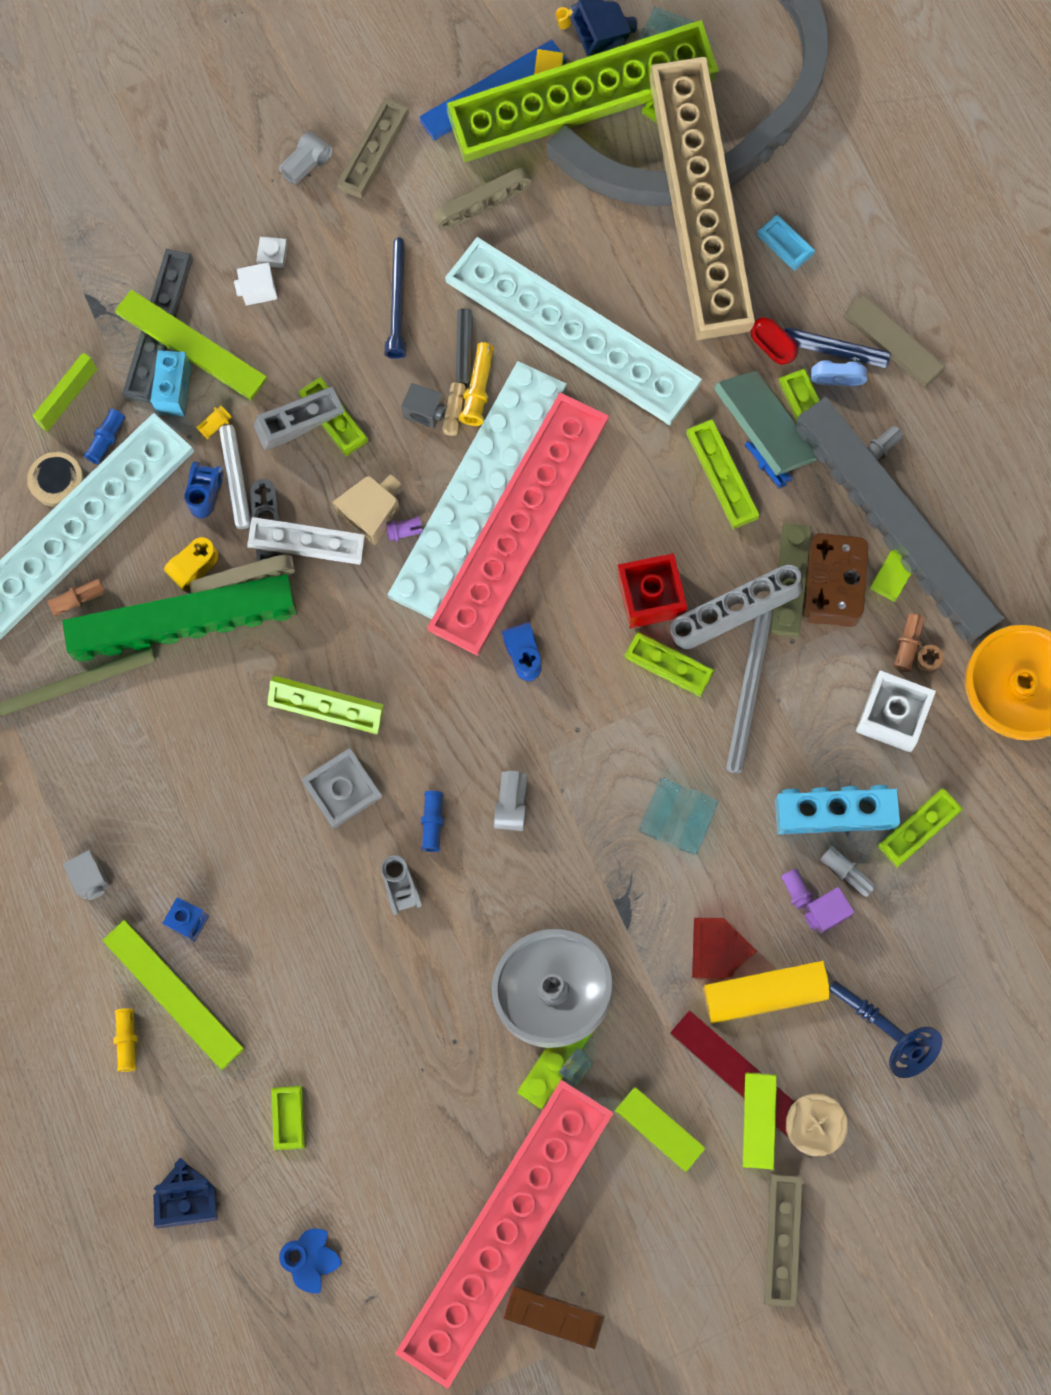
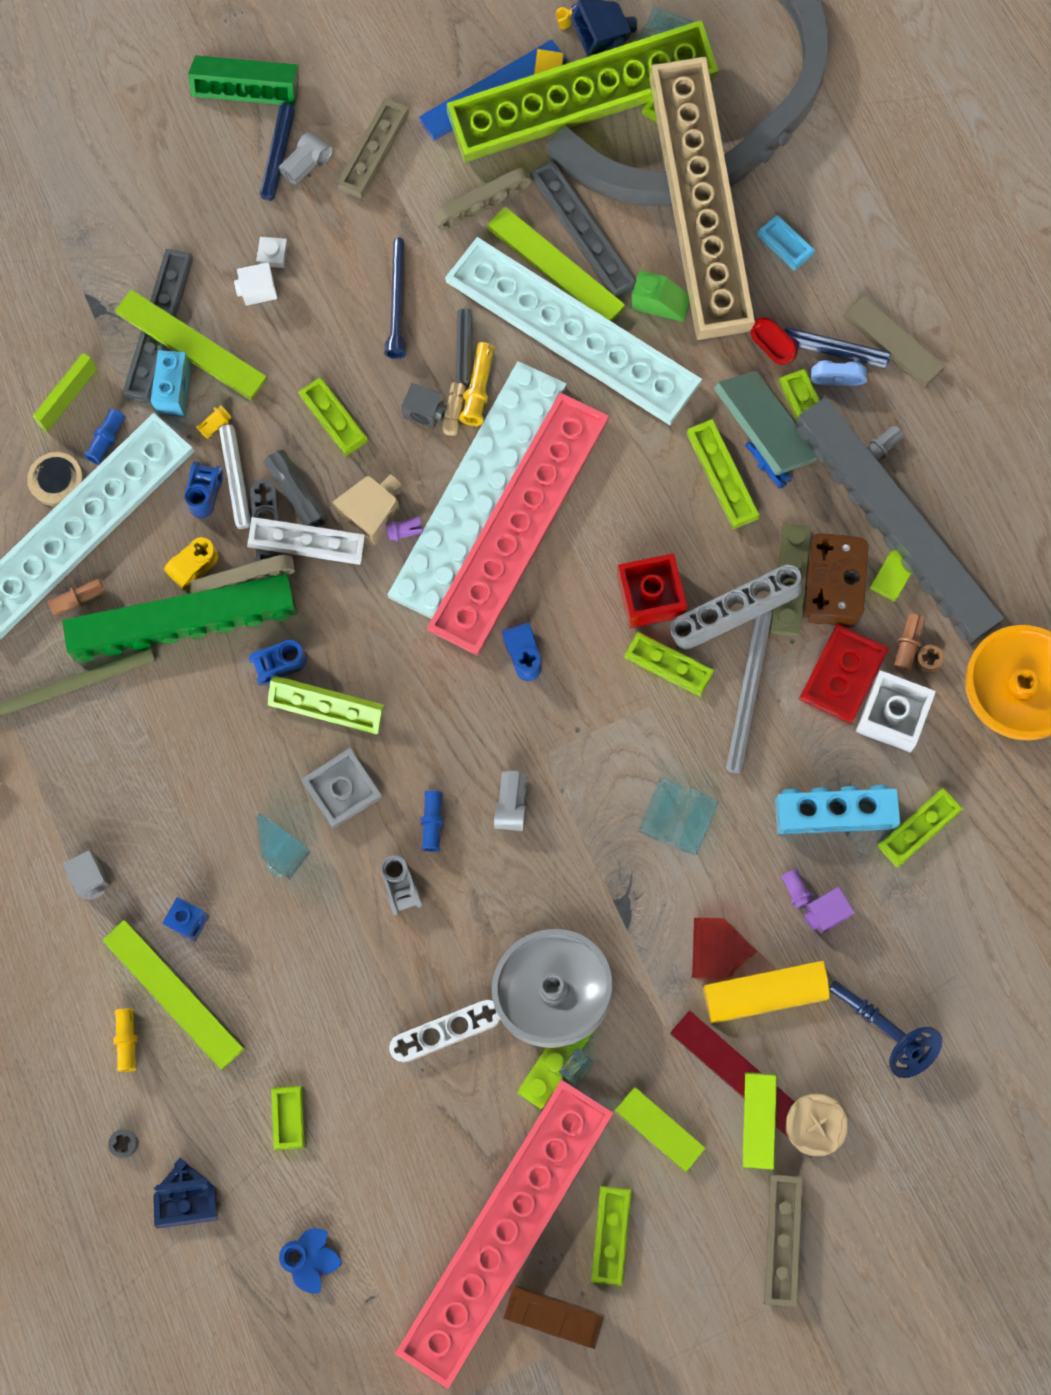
light grey slope [253,386,344,451] -> none
light grey axle [820,846,876,897] -> none
none -> dark grey bush [108,1130,138,1158]
none -> green brick [188,55,299,106]
none -> blue piece [248,640,307,685]
none -> clear light blue slope [256,813,311,880]
none -> dark blue axle [260,103,295,201]
none -> dark grey axle [264,450,328,527]
none -> white beam [389,1000,500,1063]
none -> lime tile [487,207,625,322]
none -> dark grey tile [530,160,636,298]
none -> lime tile [591,1186,631,1286]
none -> bright green slope [631,270,690,322]
none -> red tile [799,623,889,725]

